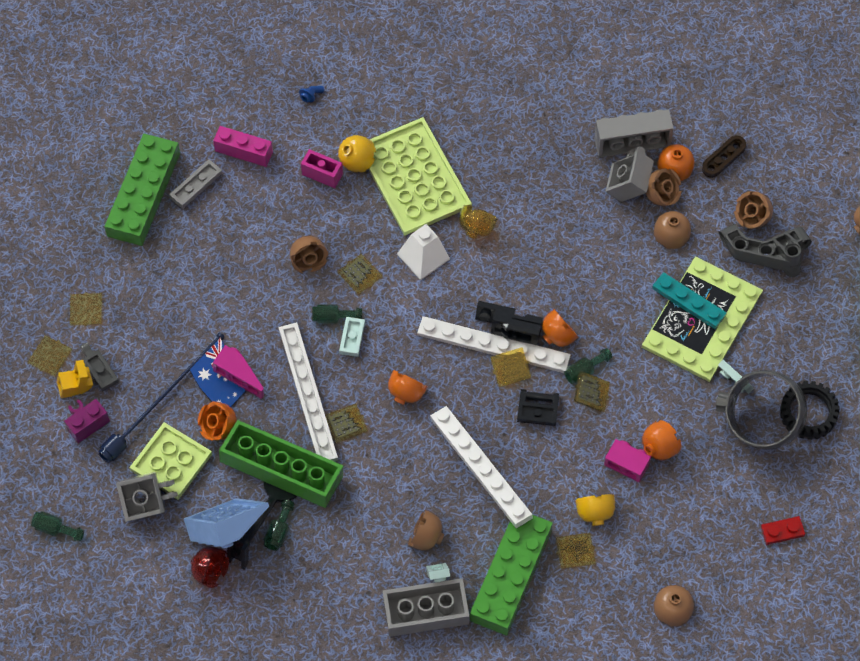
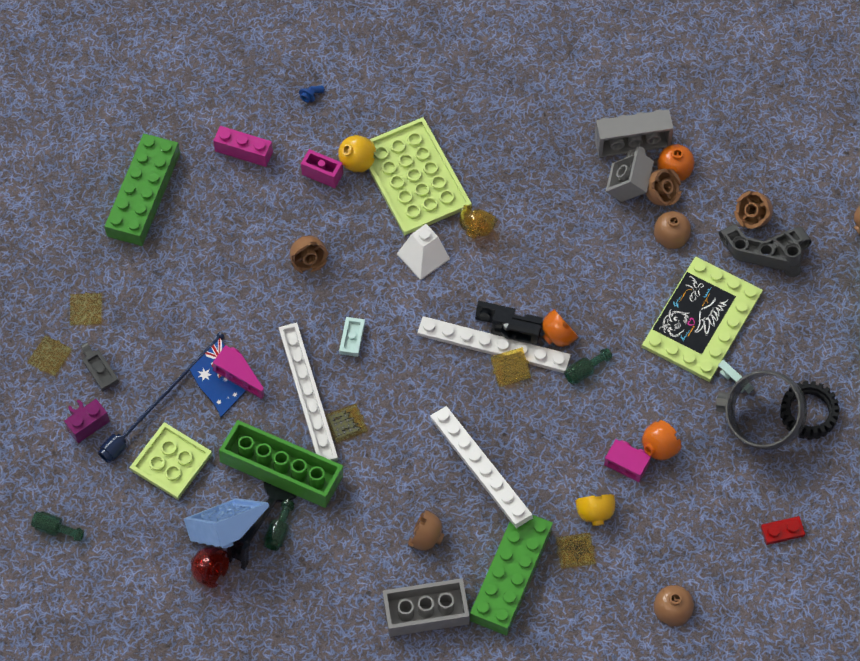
yellow brick [56,360,93,398] -> none
light grey hinge [116,472,178,522] -> none
light grey plate [169,159,223,209] -> none
orange cylinder [198,401,237,441] -> none
clear green piece [312,304,362,323] -> none
piece [337,254,382,295] -> none
orange cylinder [388,370,428,405] -> none
light aqua plate [426,563,450,582] -> none
black plate [517,389,559,426] -> none
piece [574,371,610,412] -> none
teal plate [652,272,727,329] -> none
dark brown plate [702,135,746,178] -> none

